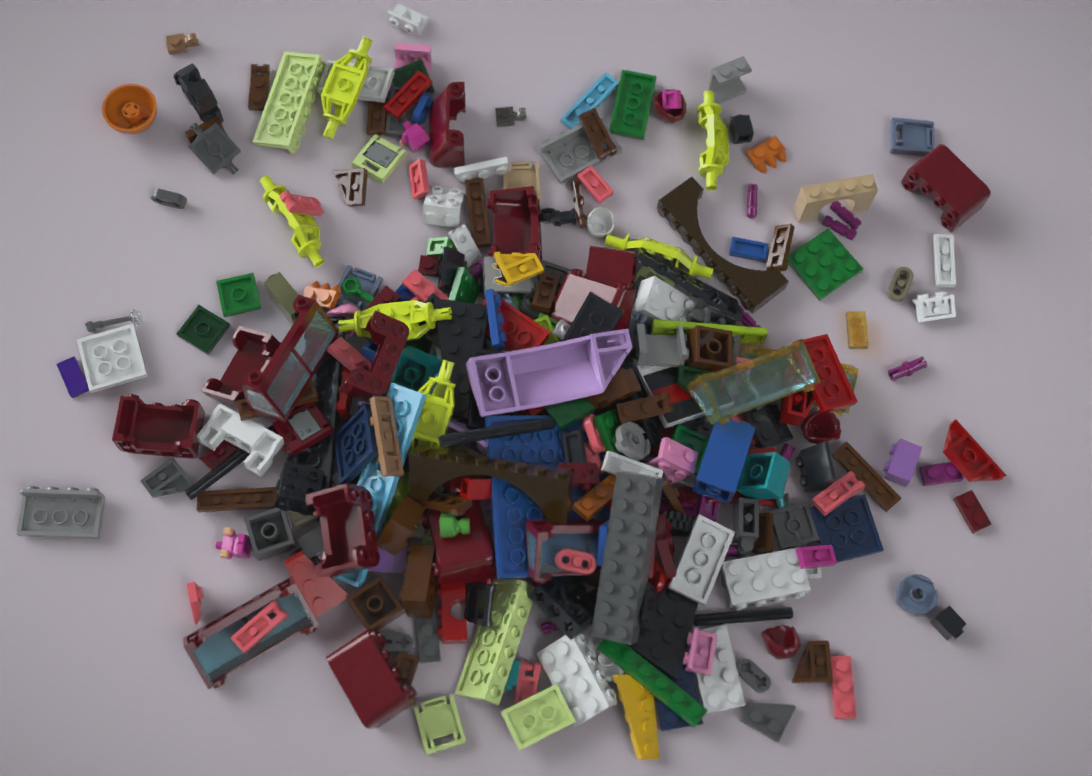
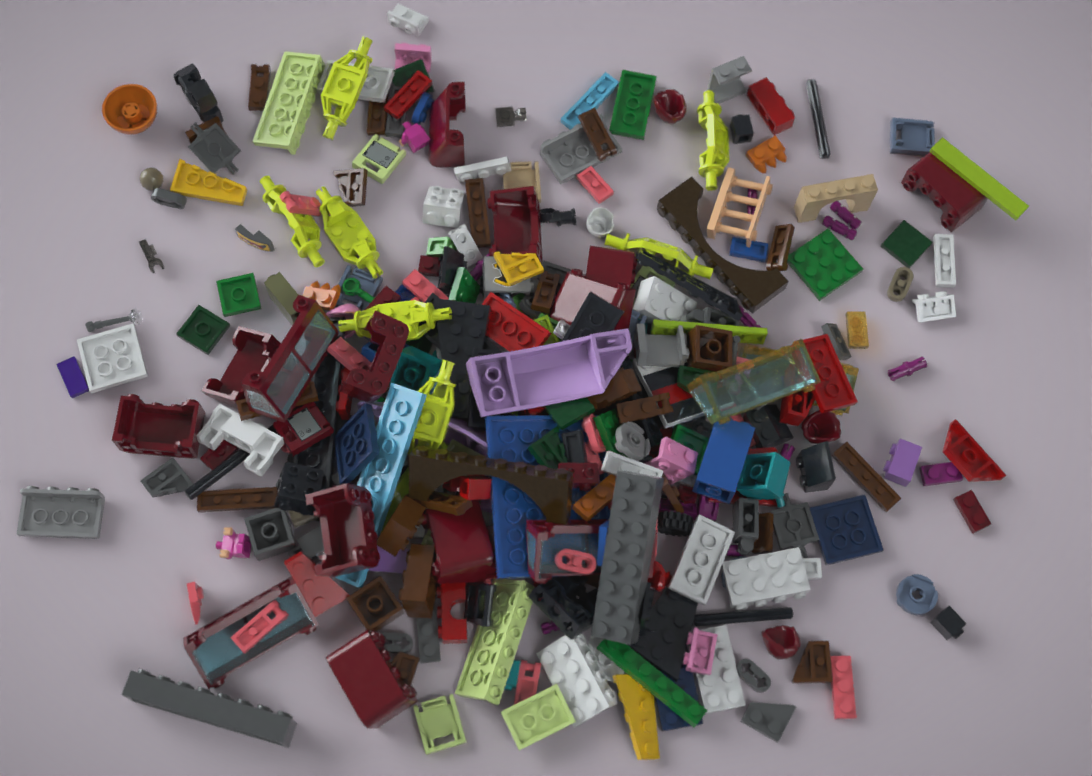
medium nougat plate [166,33,199,55] -> none
medium nougat hinge [370,396,404,477] -> none
coral plate [408,158,430,200] -> none
black axle [439,418,556,447] -> none
bright green piece [440,513,470,538] -> none
blue plate [485,289,507,351] -> none
reddish brown piece [570,180,587,228] -> none
dark red container [656,514,676,578] -> none
dark pink plate [662,90,681,109] -> none
dark pink plate [796,545,837,569] -> none
coral plate [811,471,866,516] -> none
none -> dark grey brick [122,669,297,748]
none -> clear smoke plate [139,239,164,273]
none -> dark tan piece [140,167,163,191]
none -> yellow wing [170,158,247,206]
none -> dark grey slope [235,224,275,252]
none -> neon yellow plate [316,186,383,279]
none -> dark green wing [527,426,568,469]
none -> light nougat fence [707,167,773,248]
none -> red brick [746,77,795,136]
none -> black axle [806,79,830,159]
none -> dark grey plate [821,323,852,360]
none -> dark green tile [880,220,933,269]
none -> lime tile [929,137,1029,221]

